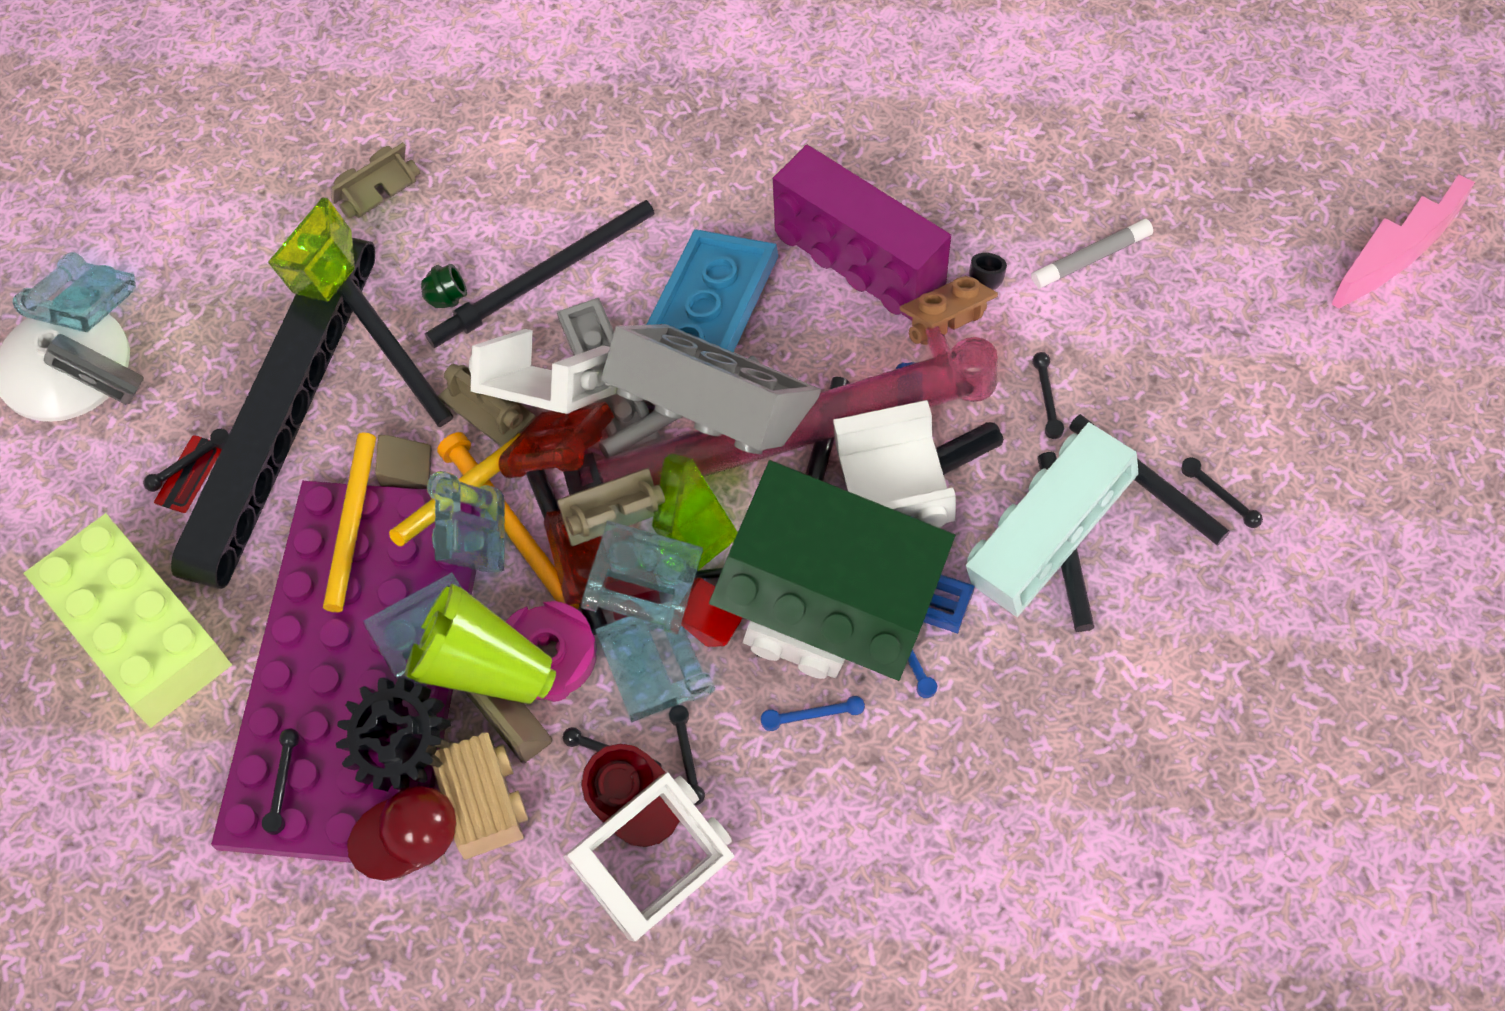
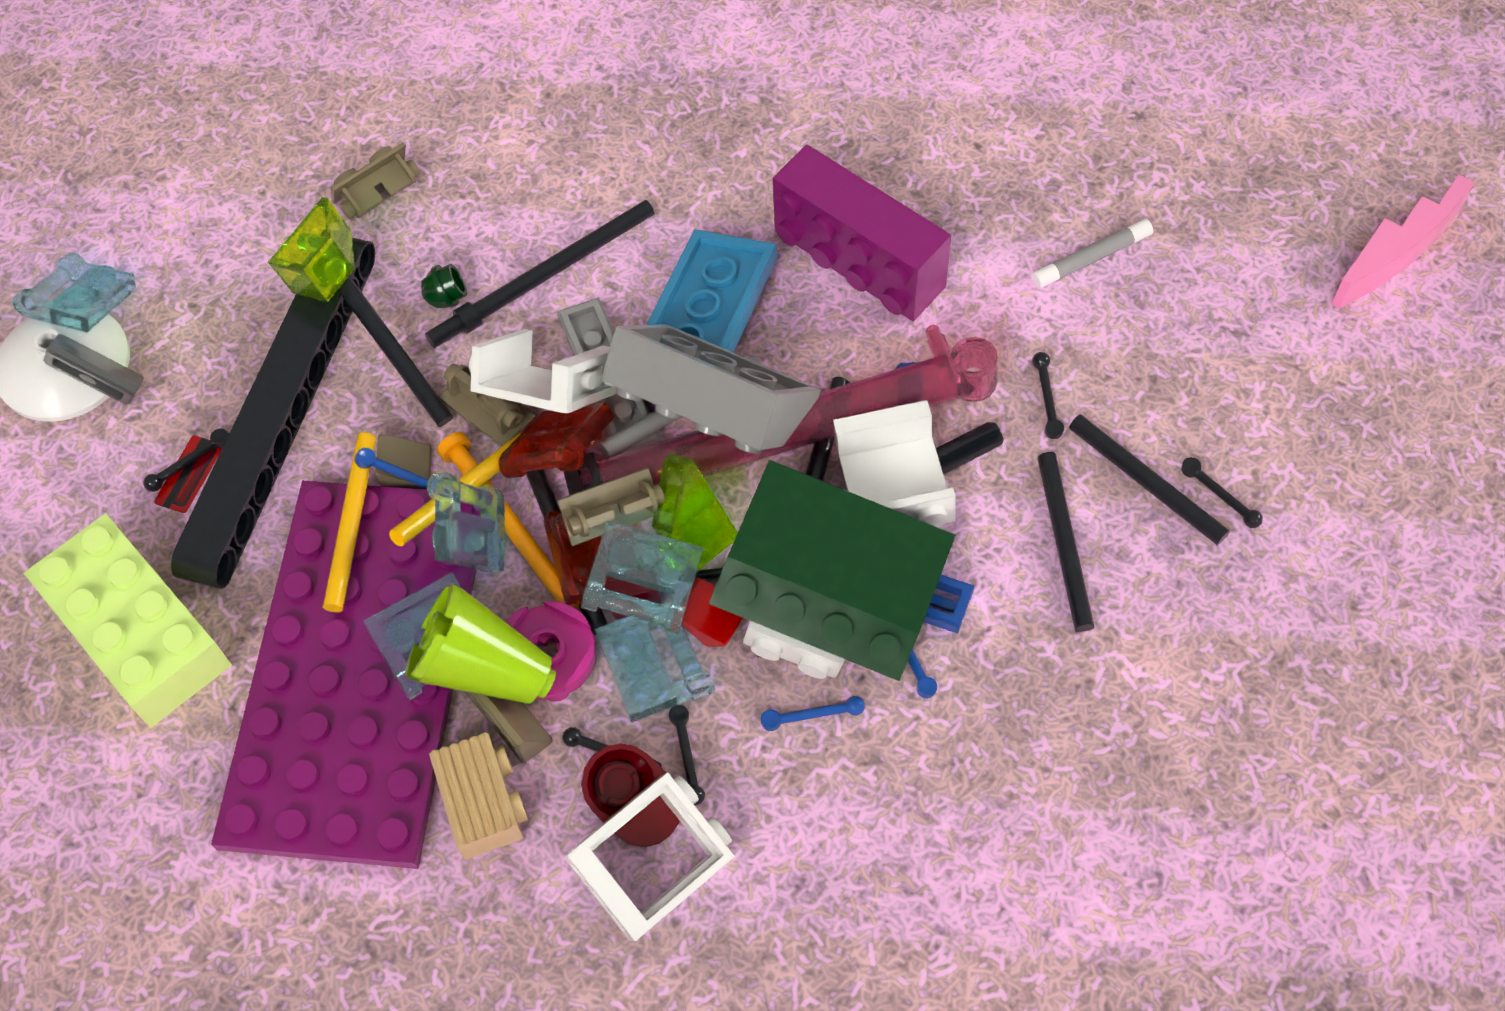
black hinge [262,728,300,835] -> none
black gear [336,677,451,792] -> none
dark red cap [347,786,457,881] -> none
medium nougat hinge [900,275,998,345] -> none
light aqua brick [966,422,1138,618] -> none
black hinge [969,253,1007,290] -> none
none -> blue hinge [355,448,448,491]

